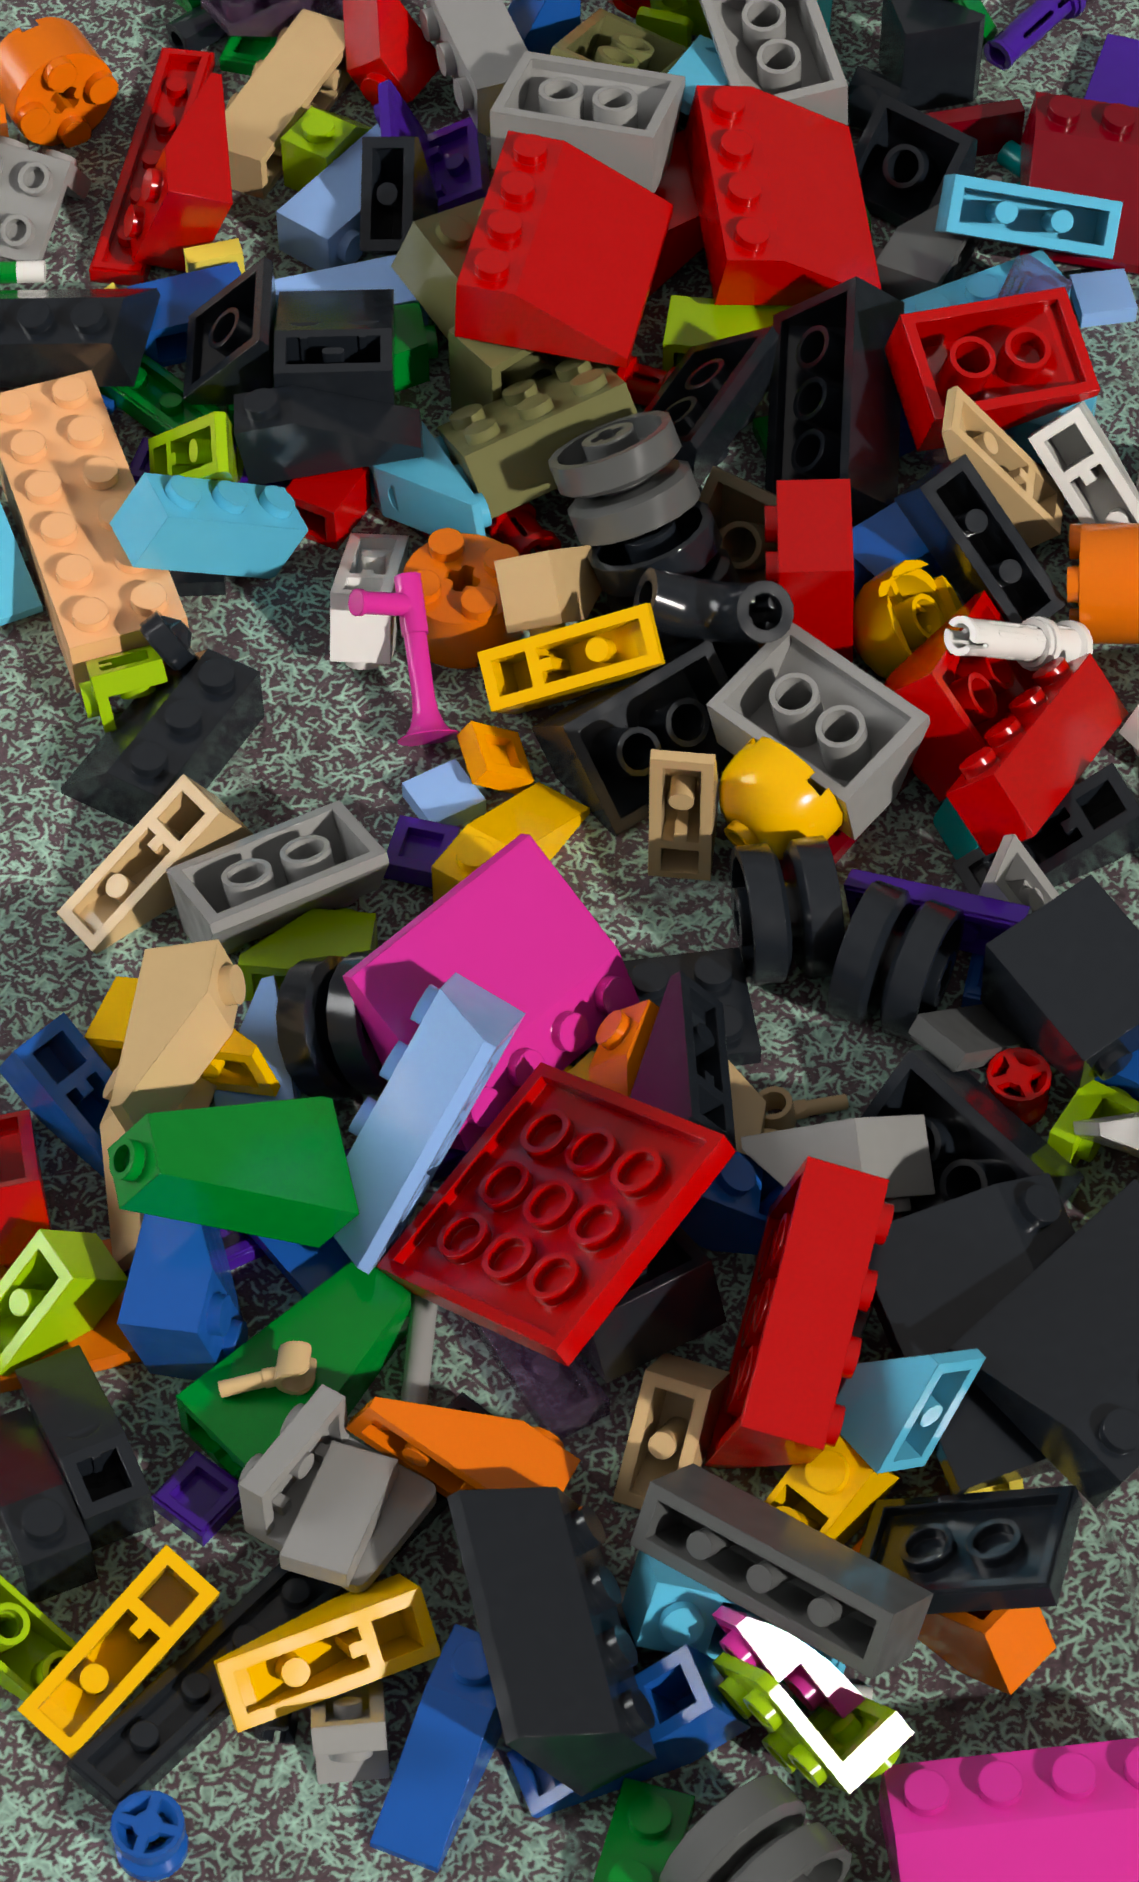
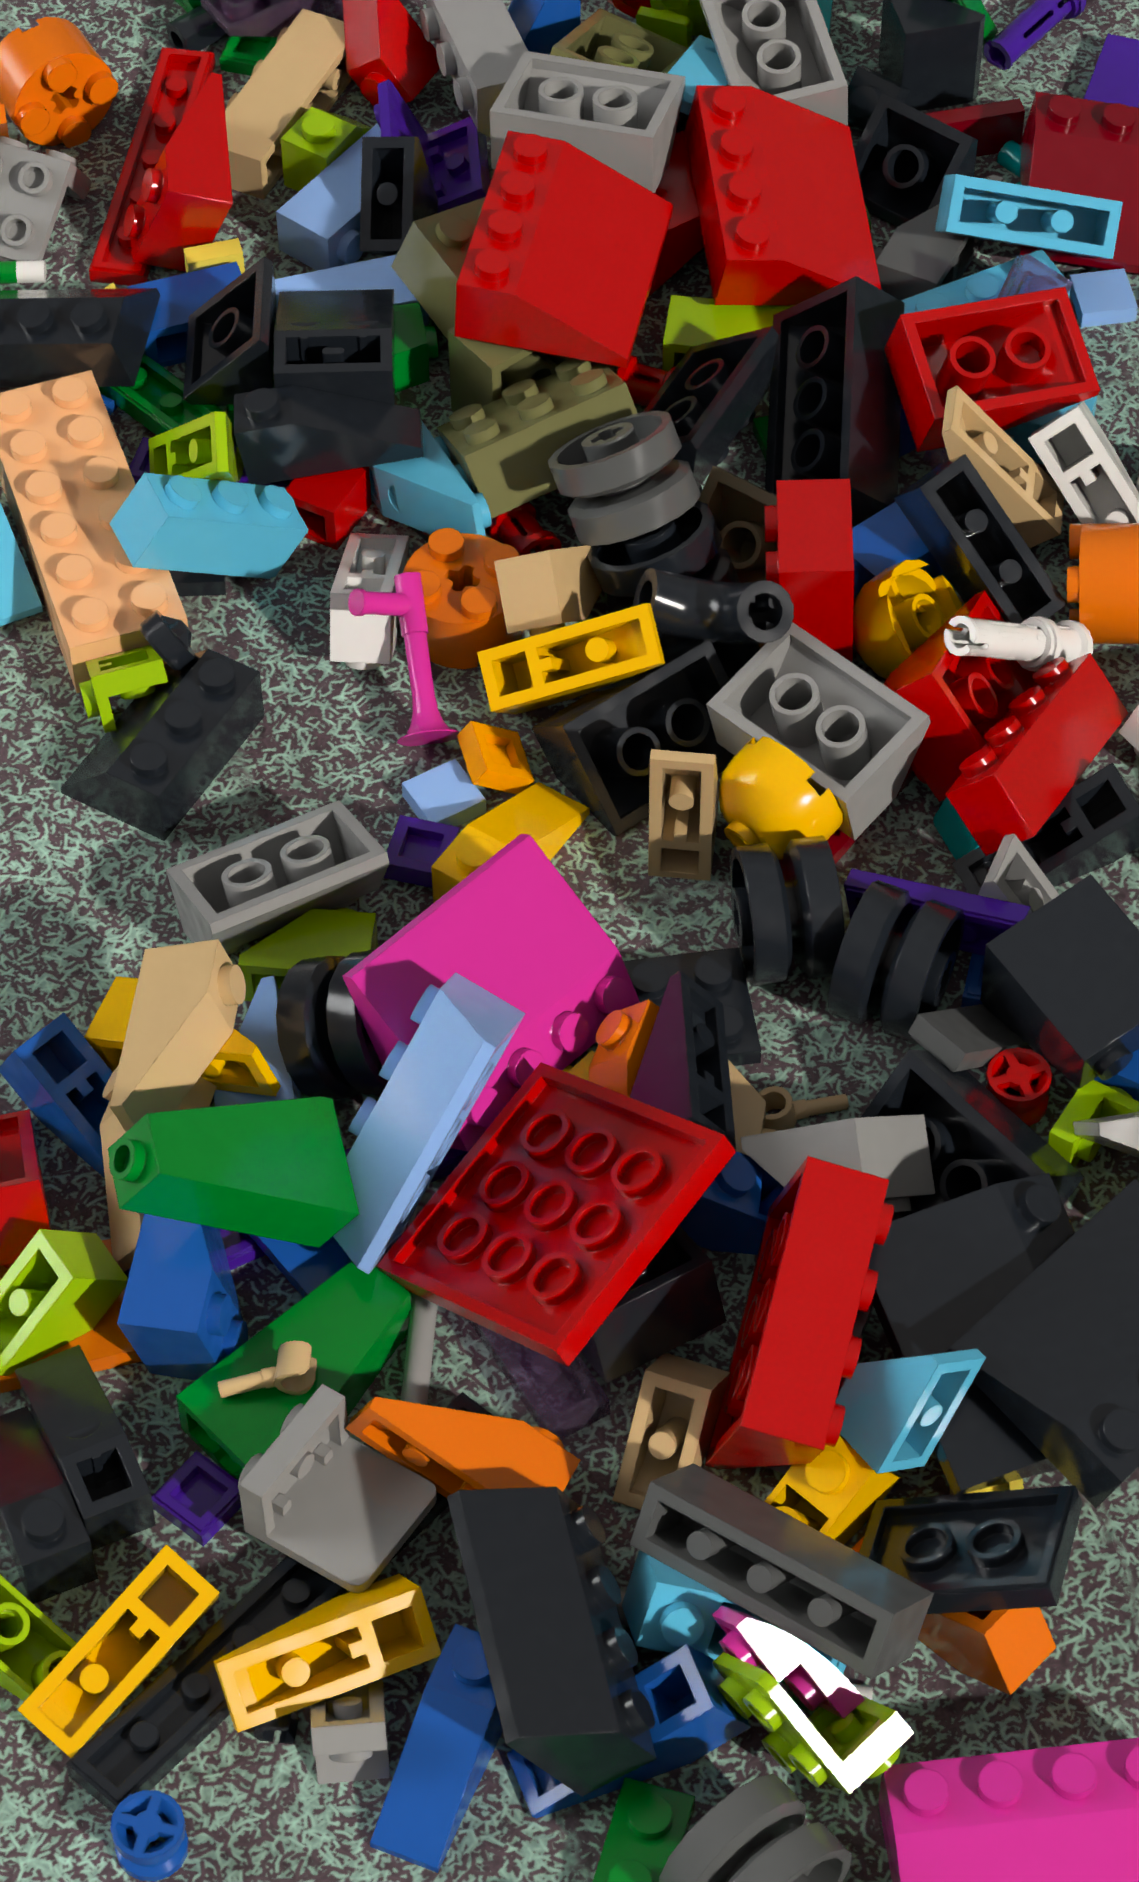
tan slope [56,774,253,954] -> none
light grey tile [279,1440,399,1588] -> none

